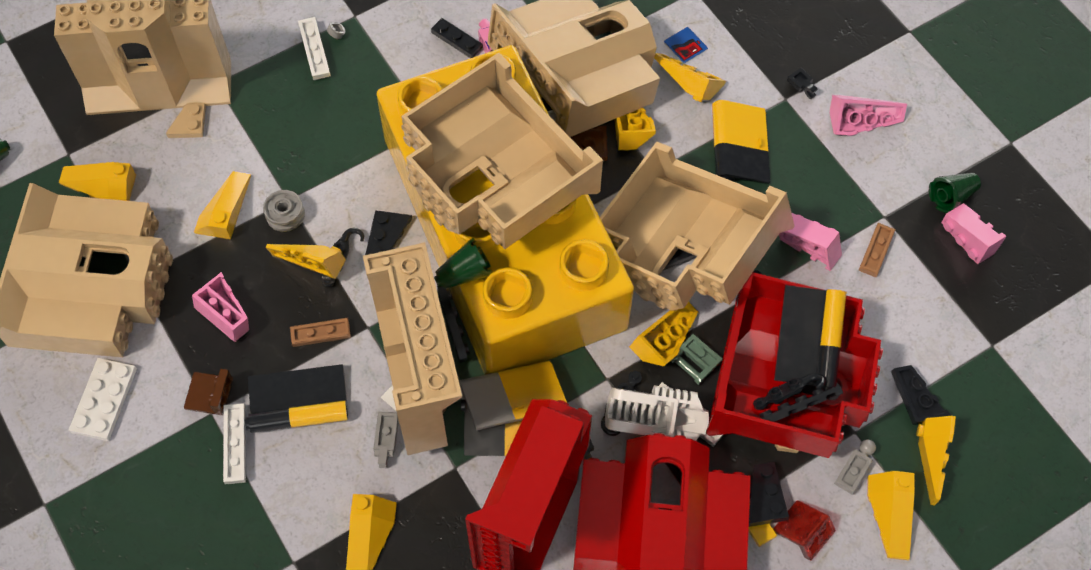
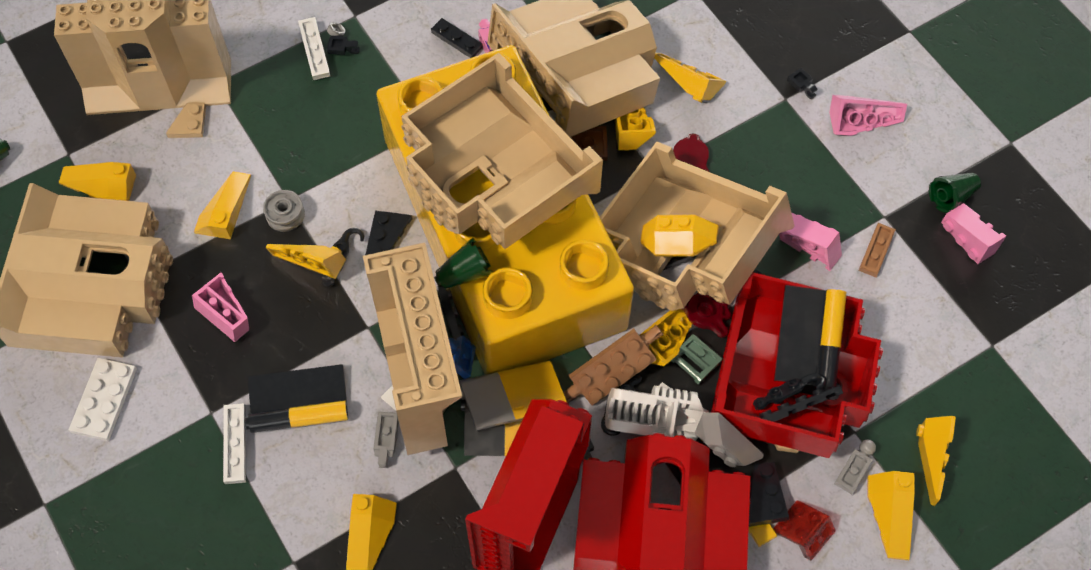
reddish brown bracket [184,369,233,416] -> none
medium nougat tile [290,318,351,347] -> none
sticker [664,27,708,63] -> none
door [712,100,771,184] -> none
black wing [891,365,951,425] -> none
none -> black plate [327,36,360,55]
none -> blue plate [448,336,476,379]
none -> medium nougat plate [563,325,664,406]
none -> yellow wedge [640,215,719,256]
none -> dark red tile [673,133,710,172]
none -> dark red tile [681,292,731,338]
none -> light grey wedge [695,412,764,467]

